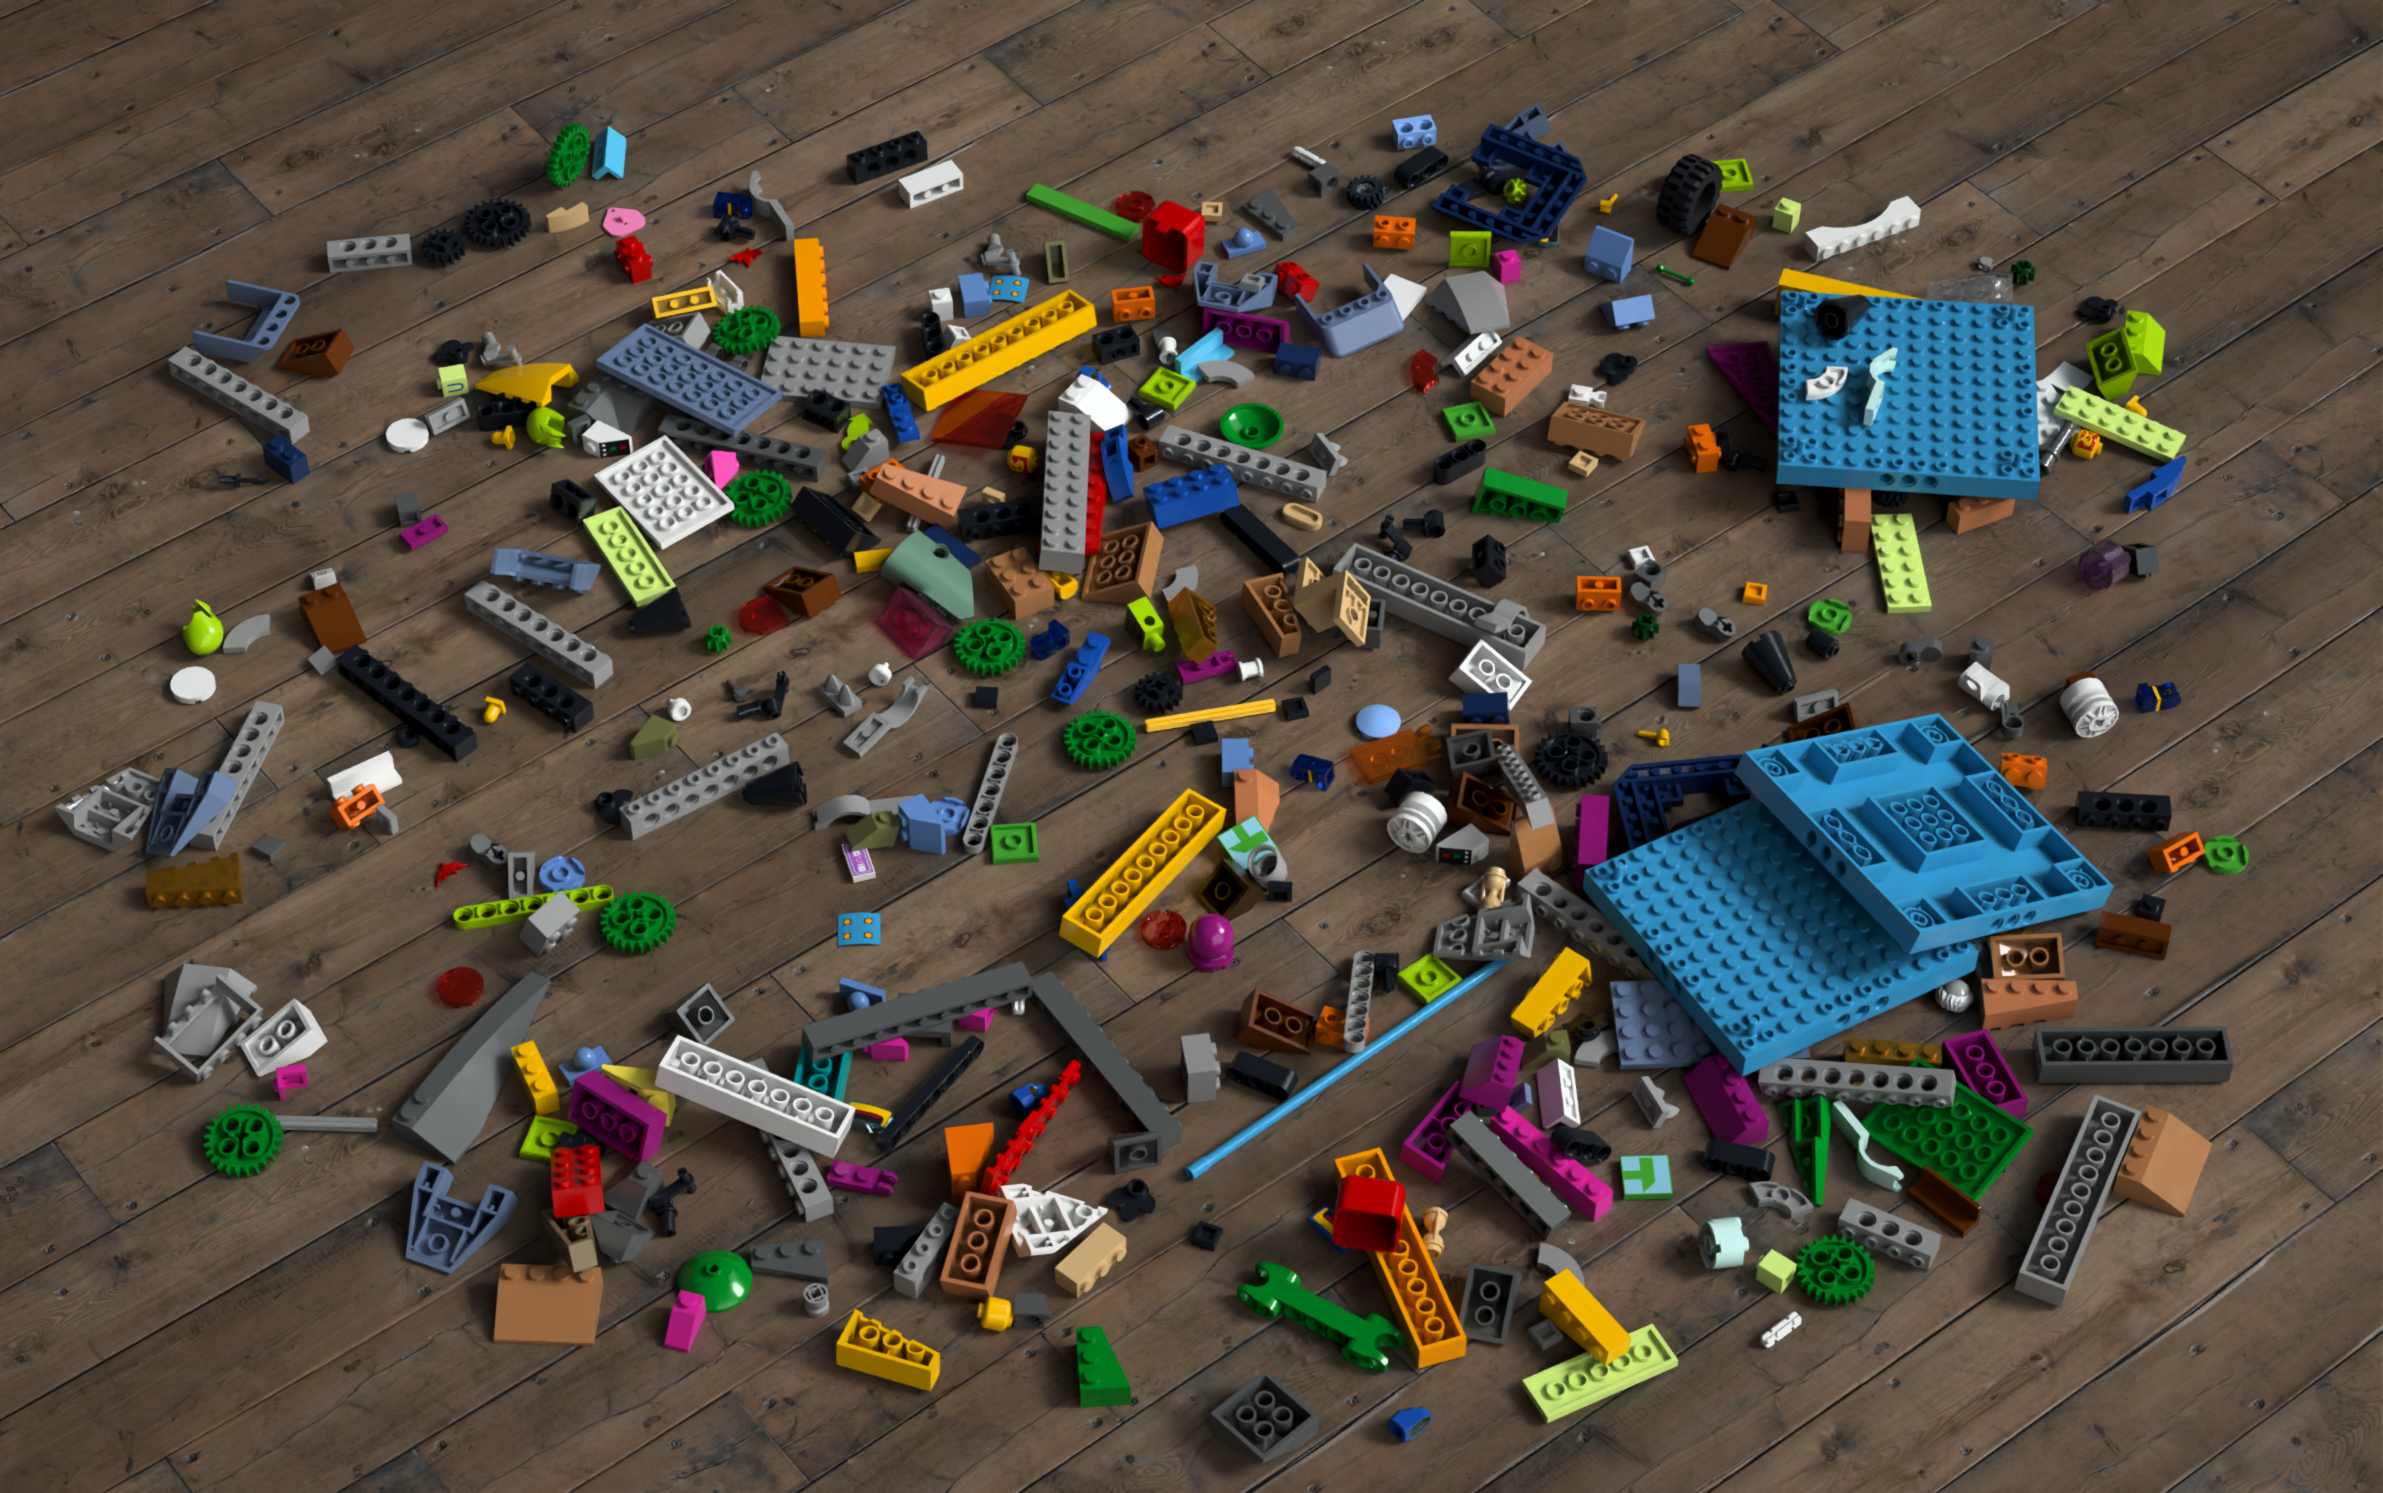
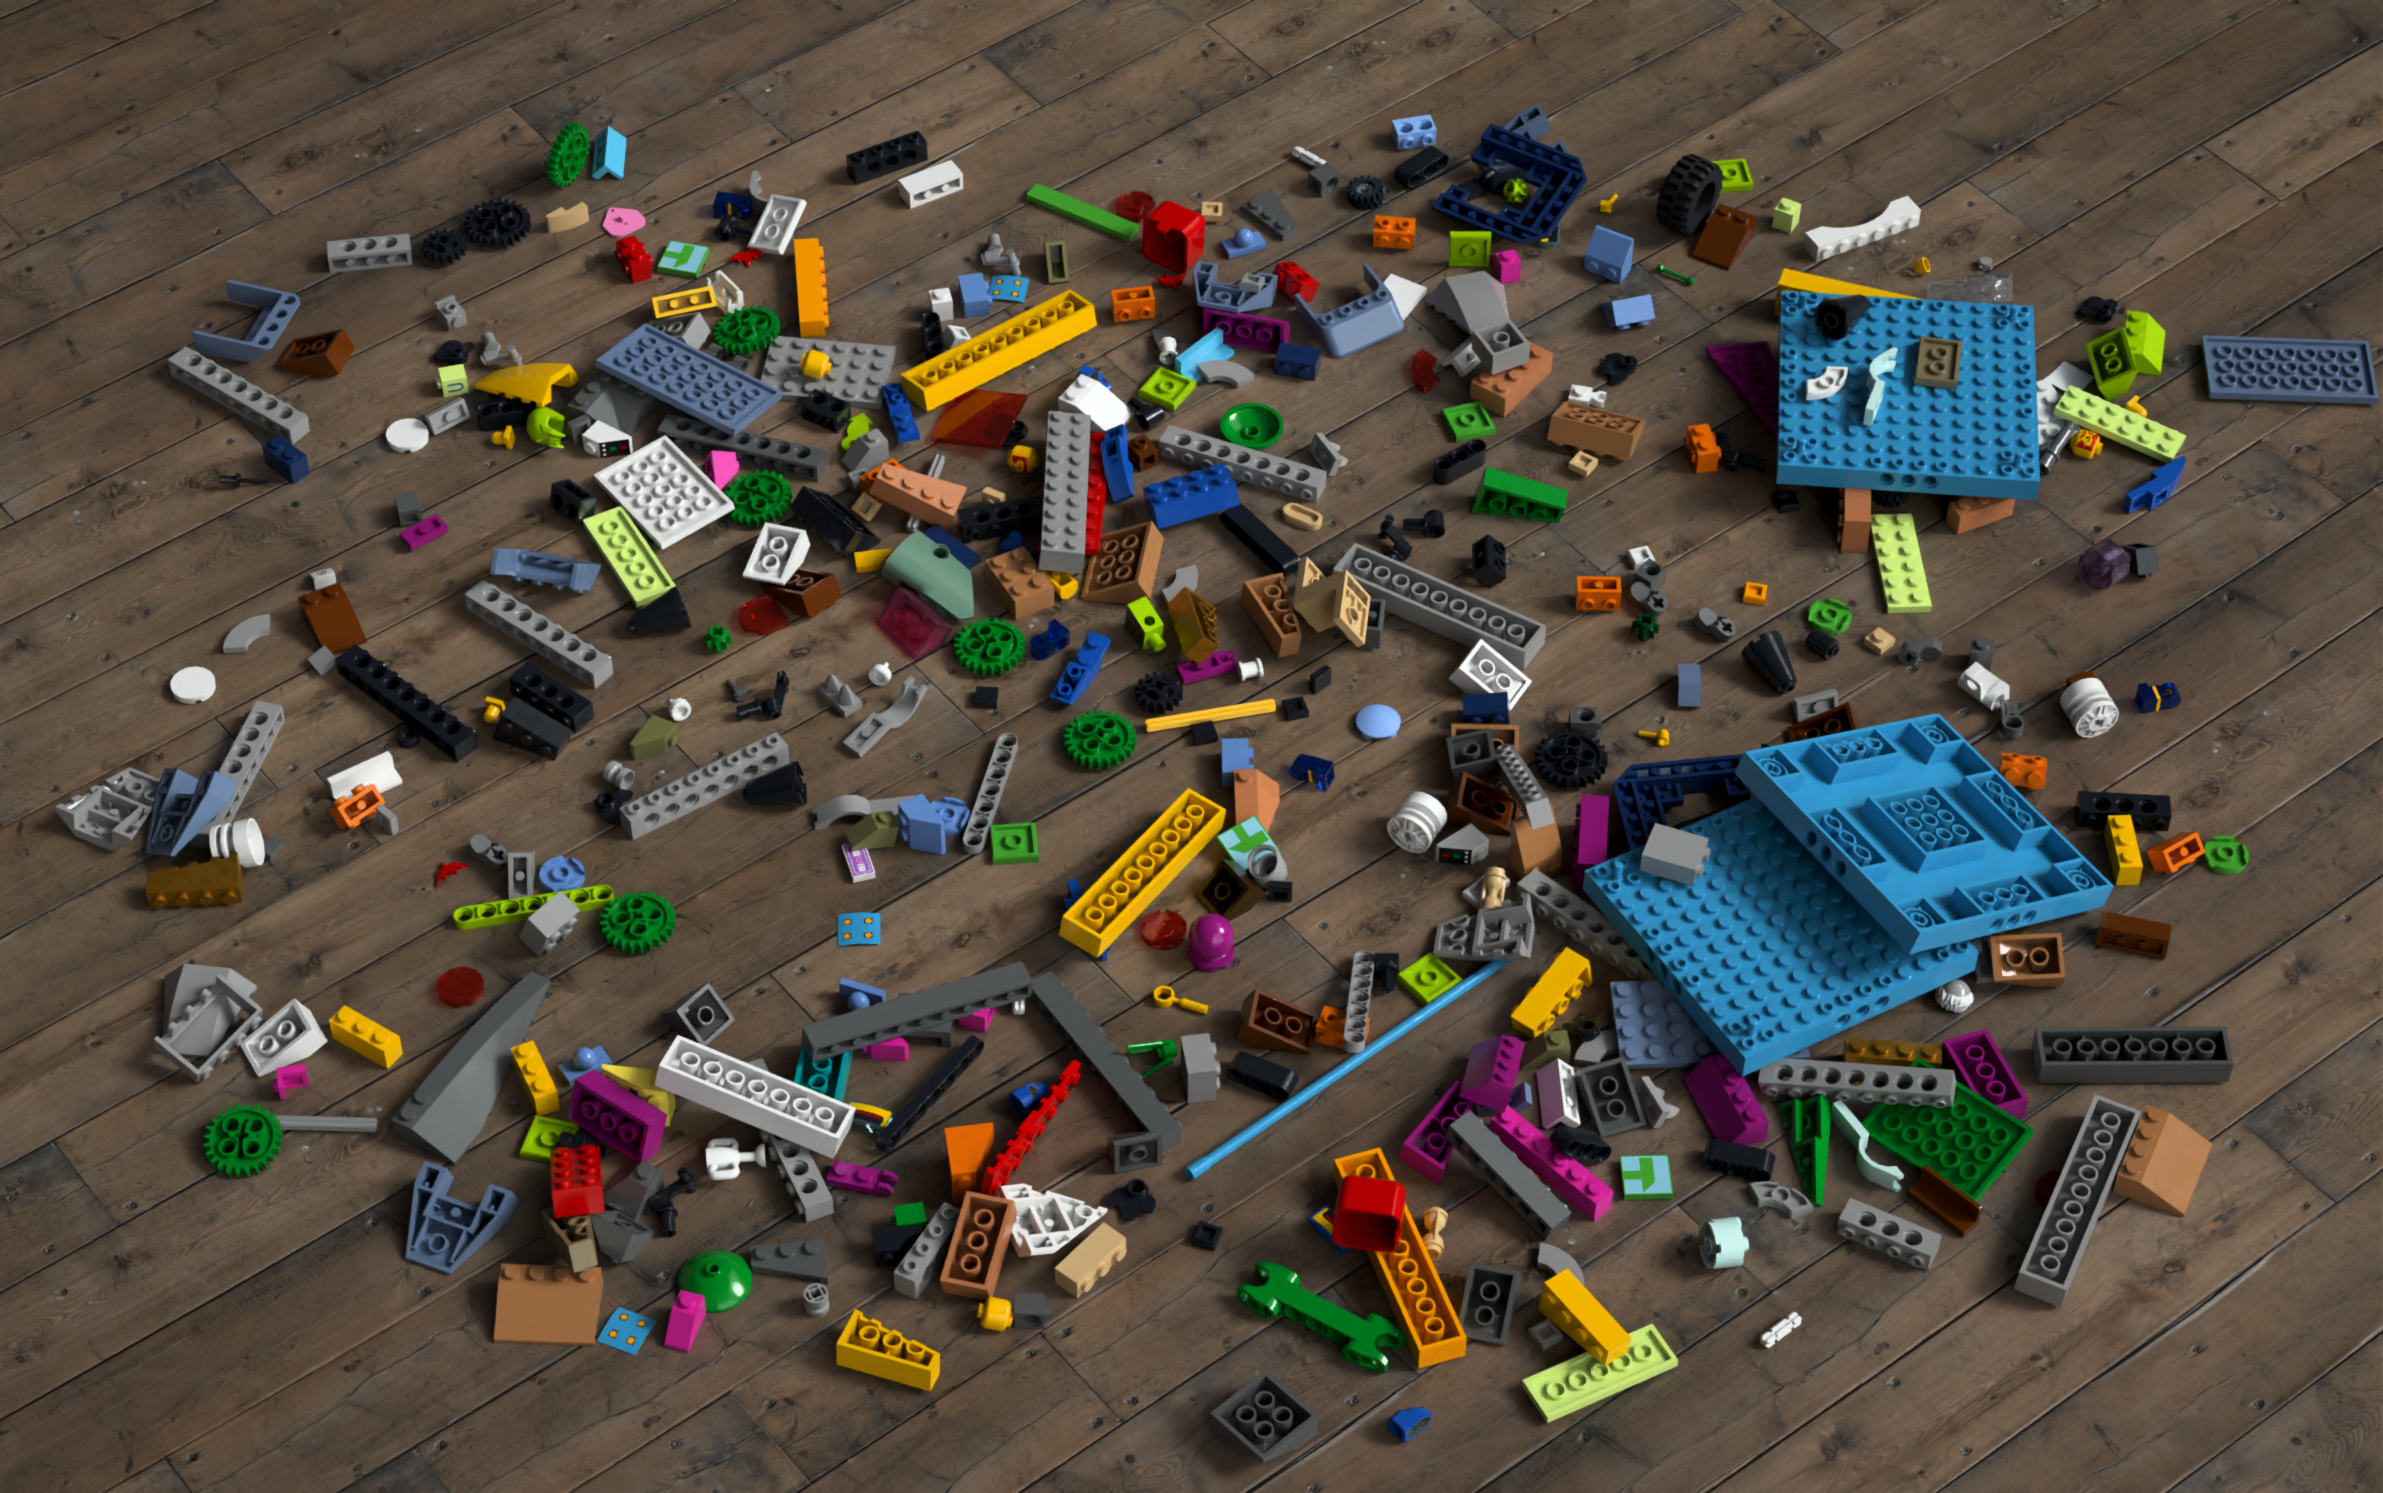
lime helmet [182,599,224,655] -> none
green wedge [1076,1326,1131,1408] -> none
black brick [1092,324,1140,366] -> none
clear orange tile [1350,724,1442,786] -> none
black arch [1384,768,1438,805] -> none
light grey piece [1475,599,1530,633] -> none
yellowish green brick [1755,1249,1797,1294] -> none
green gear [1795,1234,1876,1307] -> none
nougat wedge [1978,979,2078,1032] -> none
dark green gear [2010,260,2036,286] -> none
black plate [2137,894,2166,922] -> none
none -> white wheel [209,818,265,868]
none -> yellow brick [329,1005,403,1070]
none -> light grey brick [435,295,467,332]
none -> black wedge [493,696,573,761]
none -> dark azure sticker [597,1307,657,1355]
none -> light grey wheel [603,761,635,790]
none -> tile [657,240,710,279]
none -> white piece [706,1137,766,1181]
none -> white slope [743,522,810,586]
none -> white tile [747,194,807,255]
none -> yellow head [799,349,832,380]
none -> green brick [890,1202,927,1231]
none -> blue rock [999,530,1035,557]
none -> green plant [1126,1038,1178,1079]
none -> yellow piece [1153,986,1208,1015]
none -> light grey brick [1472,318,1530,375]
none -> dark grey slope [1574,1057,1646,1138]
none -> light grey brick [1640,823,1711,886]
none -> tan plate [1864,627,1896,655]
none -> yellow hinge [1913,257,1930,275]
none -> dark tan tile [1914,336,1962,390]
none -> yellow brick [2104,815,2143,886]
none -> sand blue plate [2201,335,2379,404]

